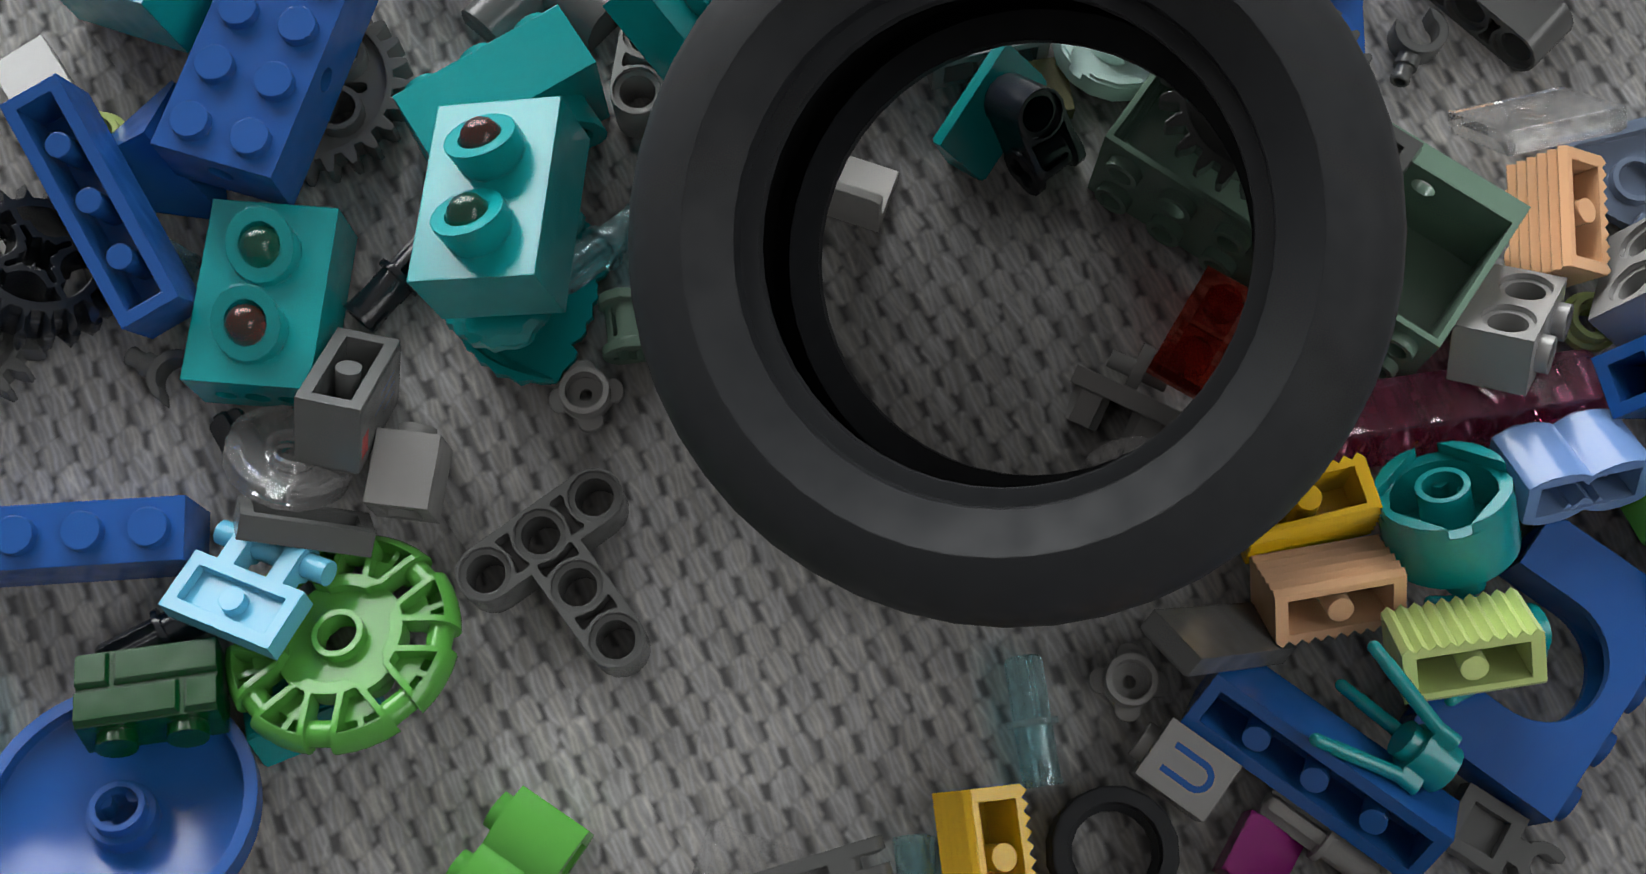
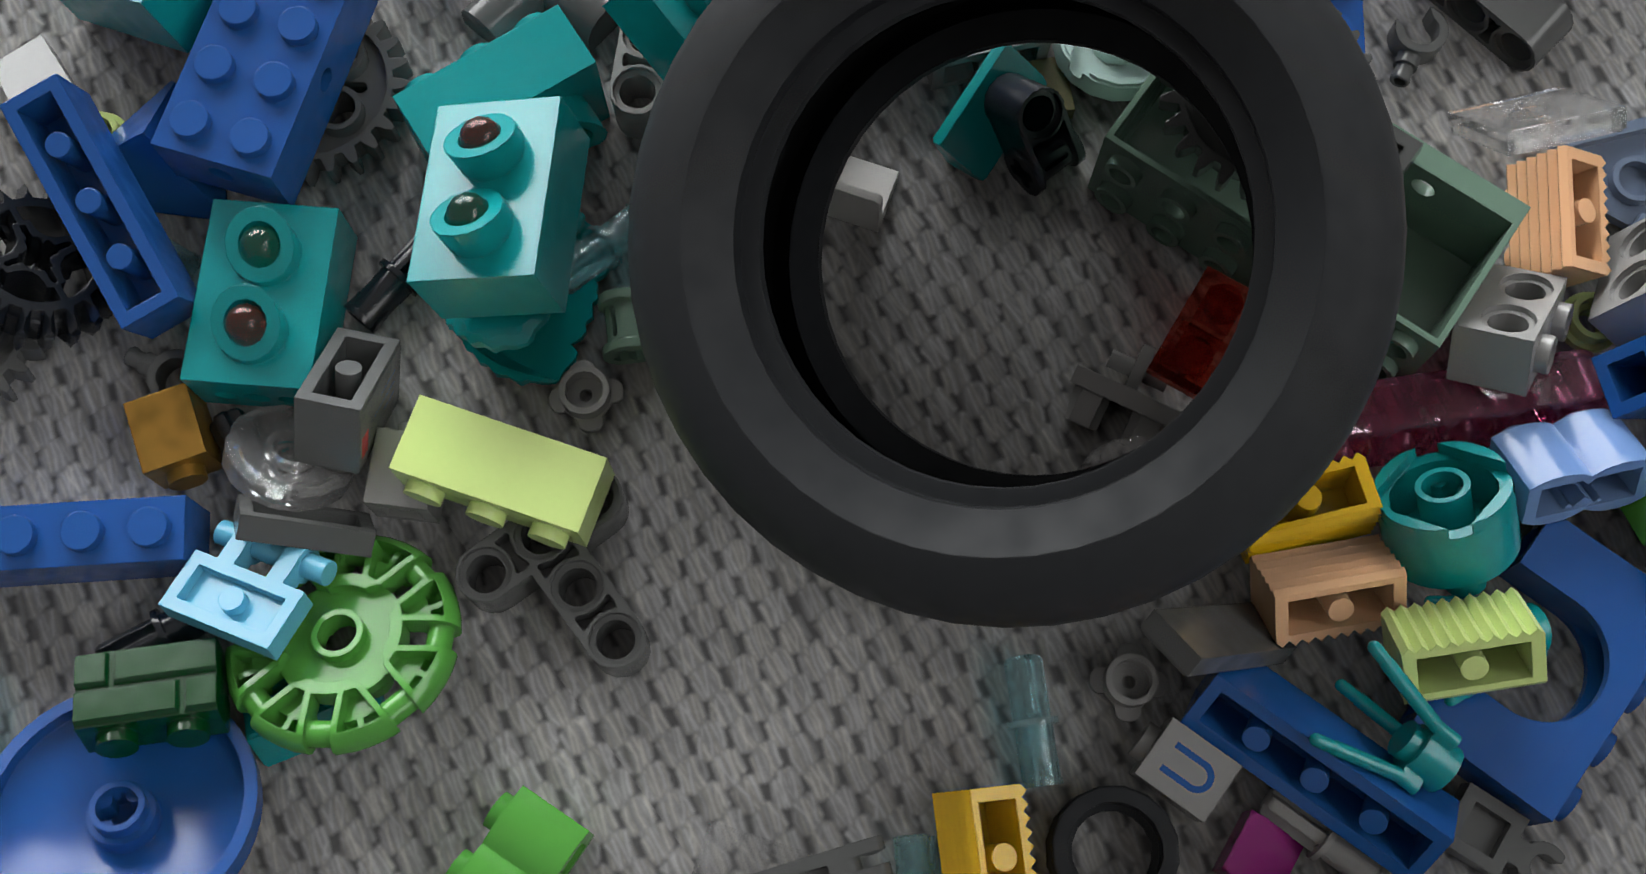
none -> pearl gold brick [123,383,226,491]
none -> yellowish green brick [389,395,615,550]

